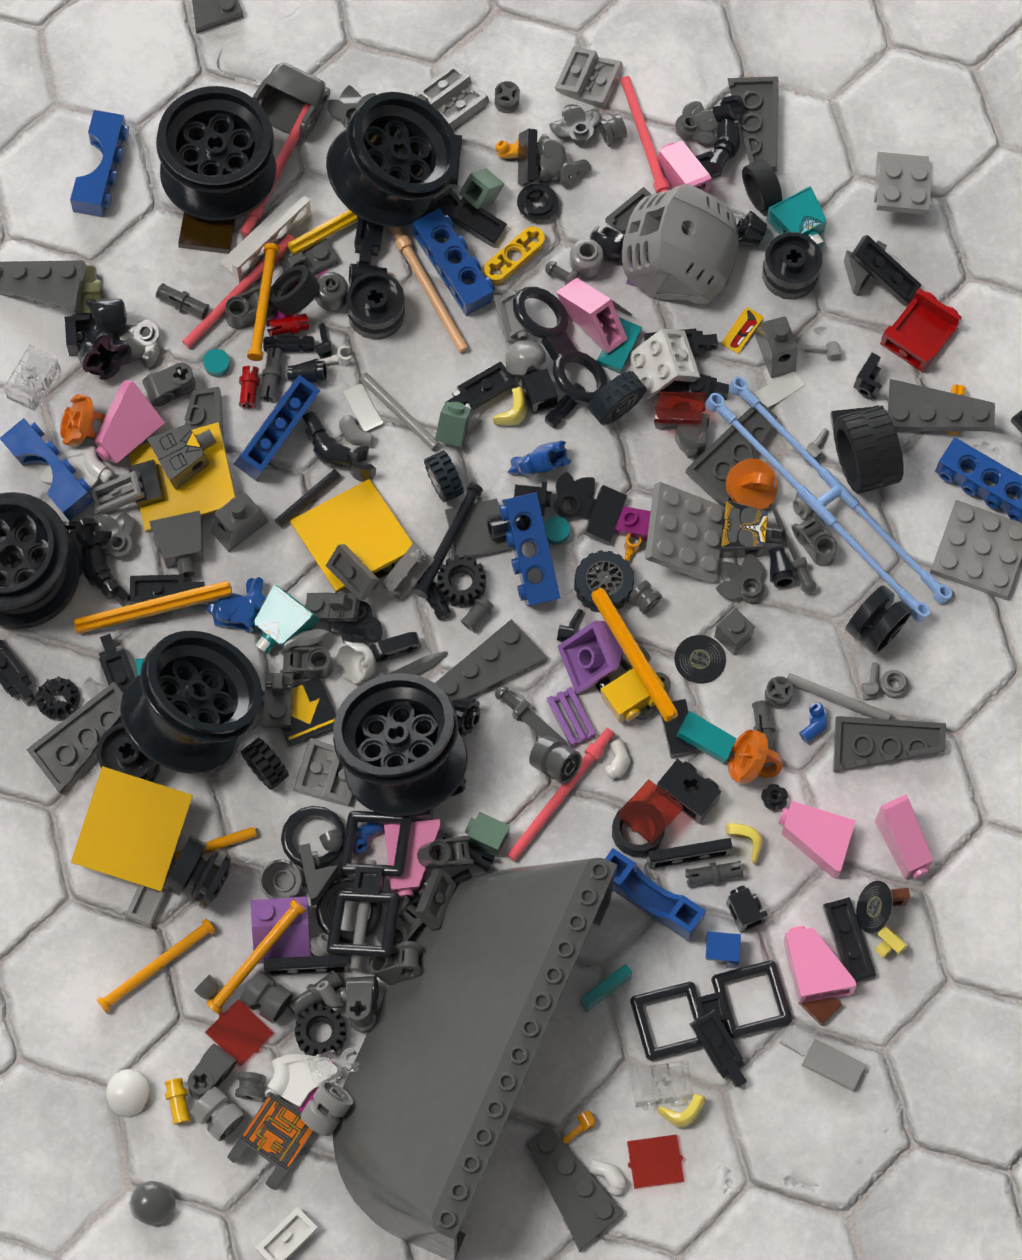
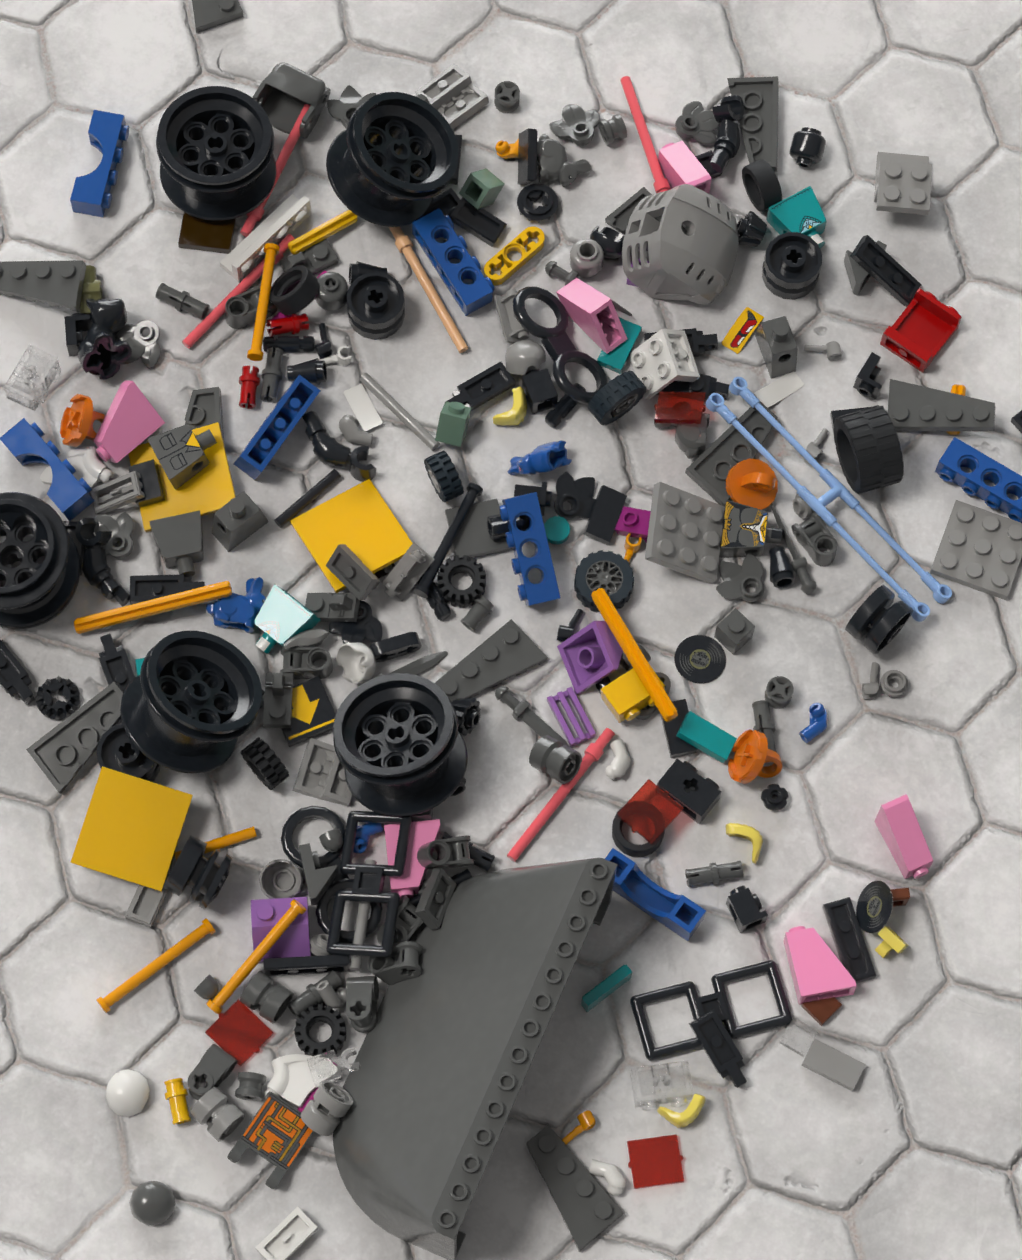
dark grey piece [142,362,196,407] -> none
teal tile [203,349,230,377] -> none
black hinge [354,217,384,265] -> none
sand green brick [465,812,510,857] -> none
light grey slope [555,46,623,108] -> none
dark grey wheel [628,580,662,614] -> none
black tile [647,838,733,869] -> none
blue panel [705,931,741,968] -> none
bright pink slope [779,801,856,879] -> none
light grey bar [787,673,891,719] -> none
dark grey wing [833,716,946,772] -> none
none -> black head [789,127,826,168]

